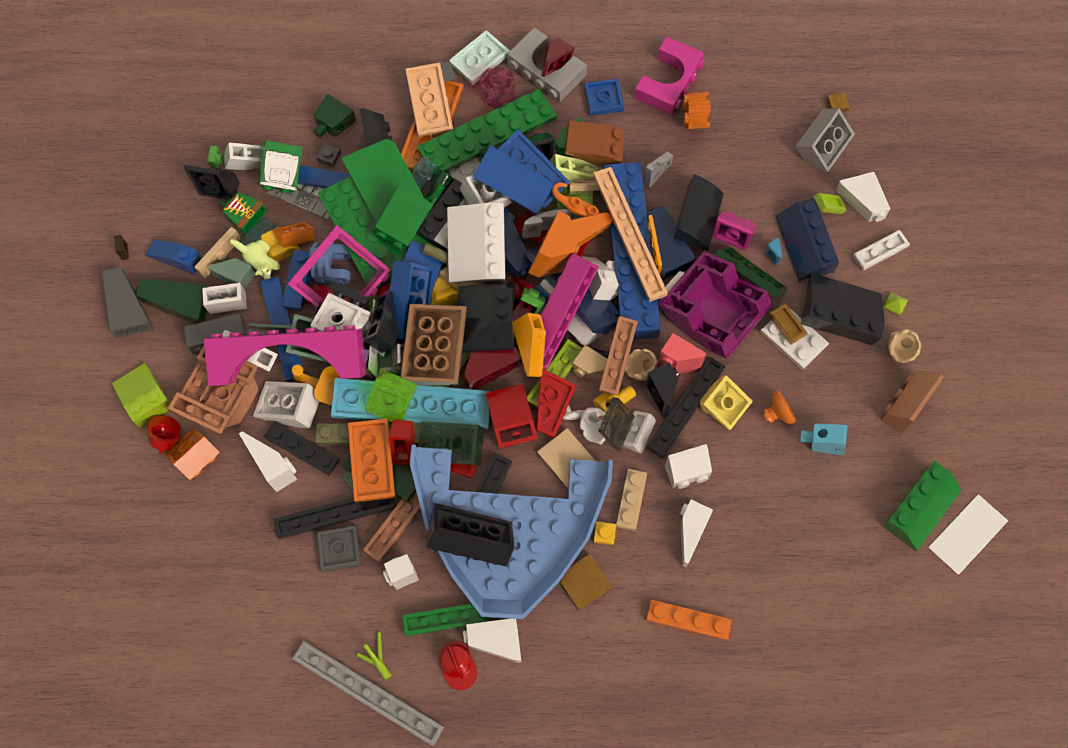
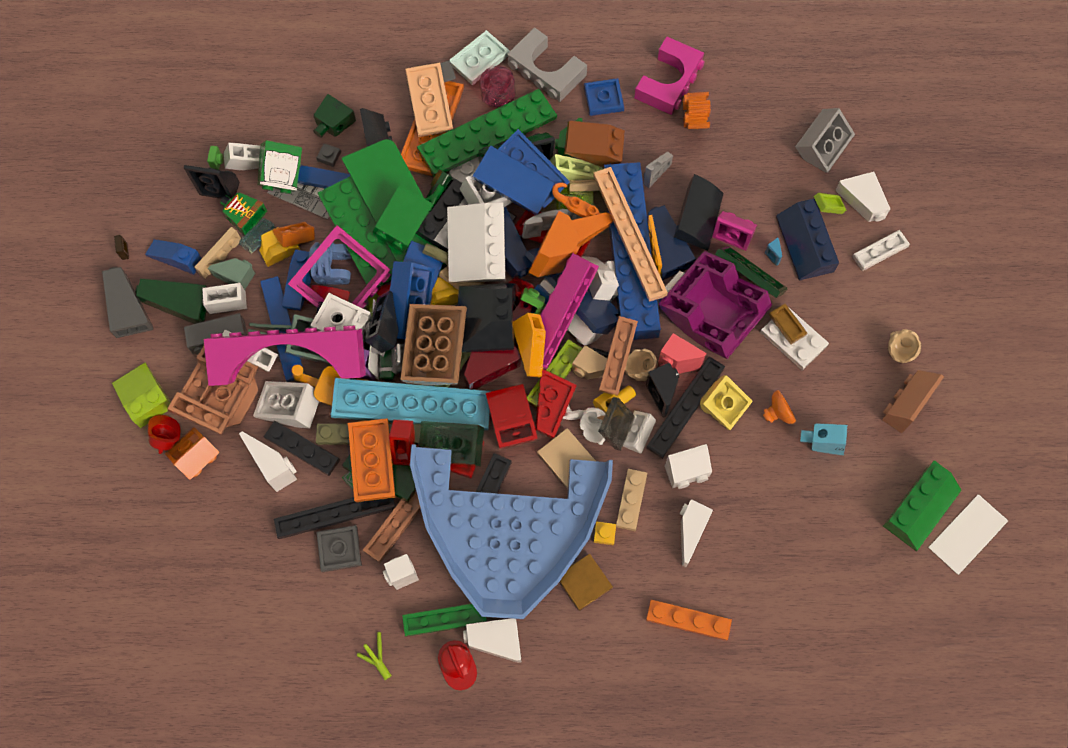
yellowish green animal [230,239,280,280] -> none
light grey tile [292,641,445,747] -> none
black plate [330,281,370,308] -> none
clear neon green slope [365,369,417,422] -> none
clear light blue slope [411,155,438,191] -> none
black slope [427,503,515,567] -> none
dark red slope [541,38,575,77] -> none
black slope [801,273,885,345] -> none
pearl gold tile [827,93,850,112] -> none
lime slope [883,292,908,316] -> none

